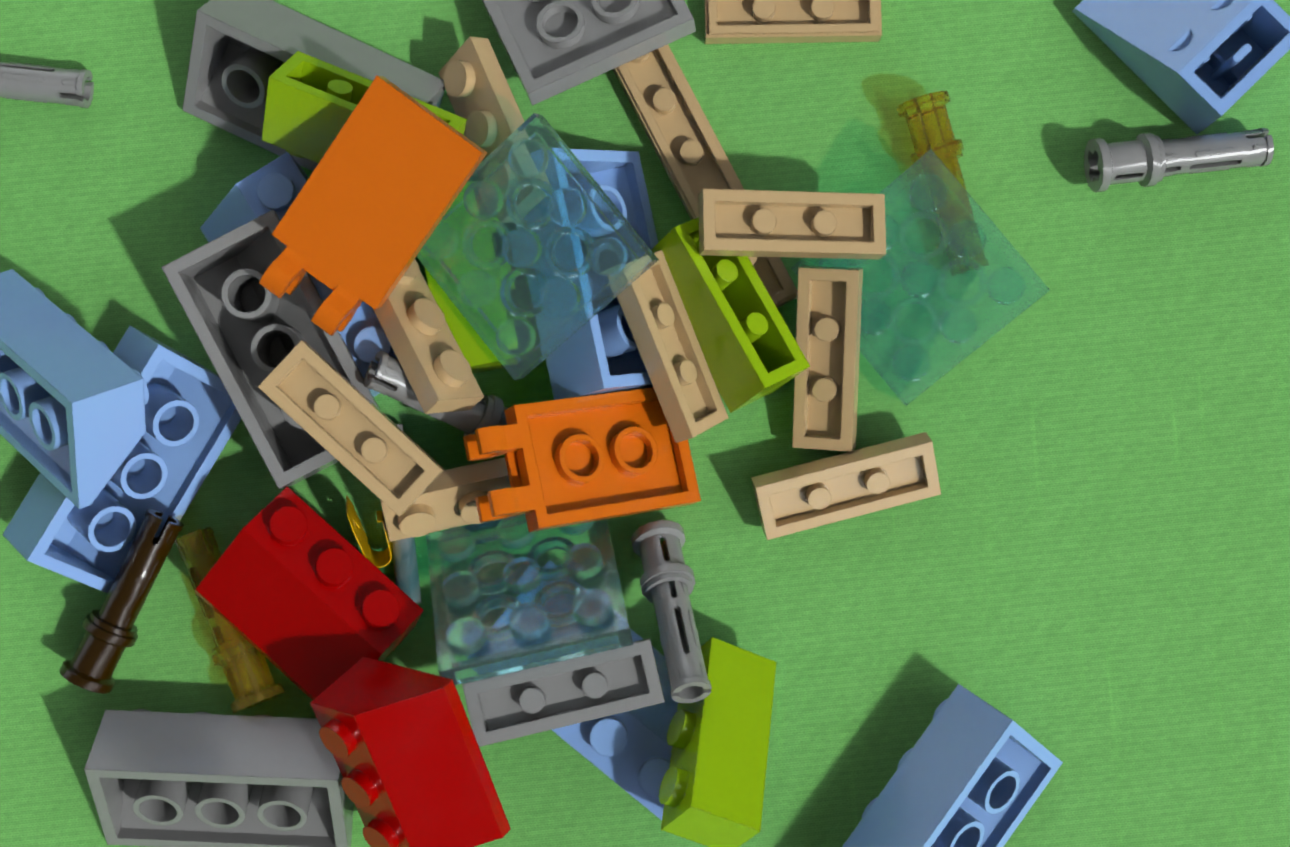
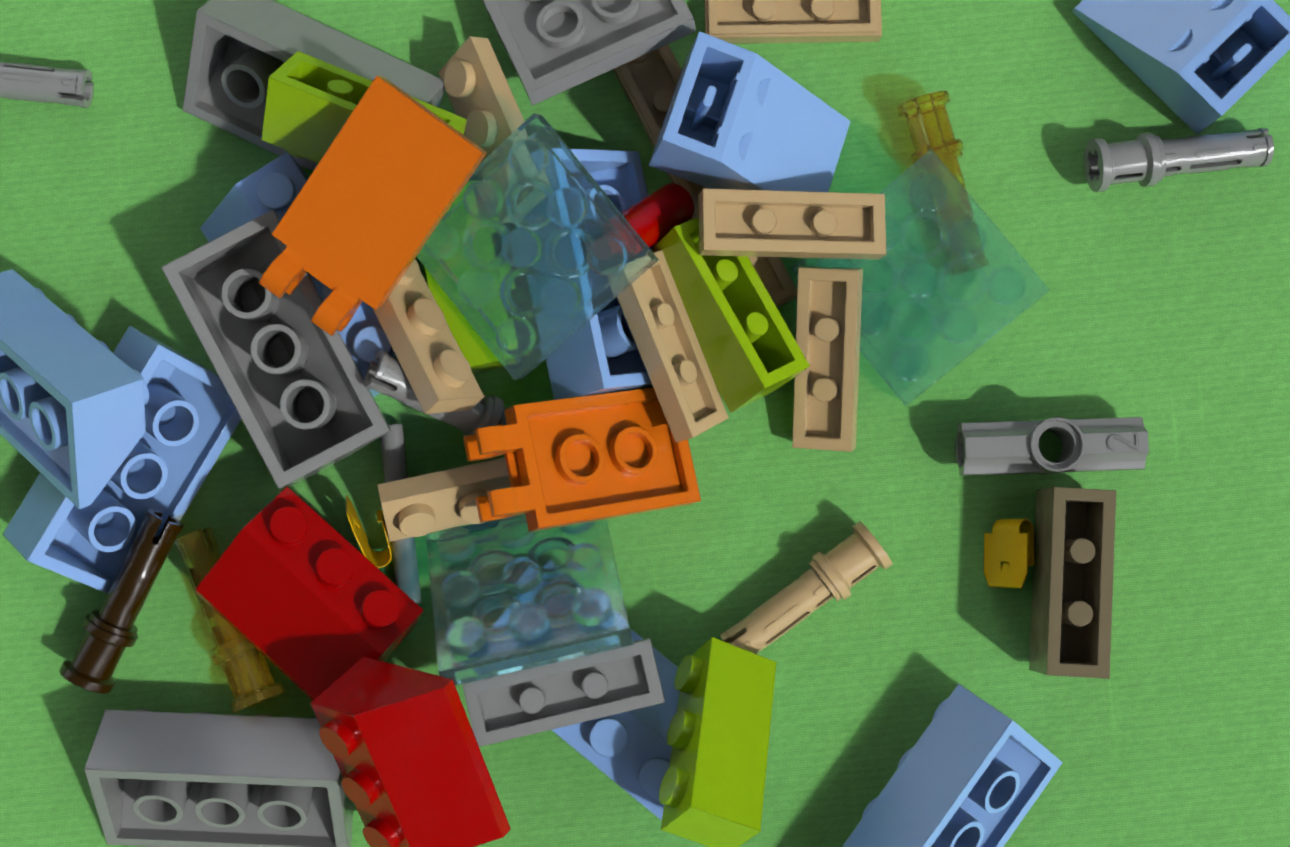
tan plate [258,340,445,517] -> none
light grey pin [631,520,712,703] -> none
tan plate [751,432,941,540] -> none
none -> red cylinder [598,183,694,260]
none -> light blue slope [649,31,851,192]
none -> tan pin [719,521,893,654]
none -> light grey piece [955,417,1149,476]
none -> yellow piece [983,519,1034,588]
none -> dark tan brick [1029,487,1116,679]

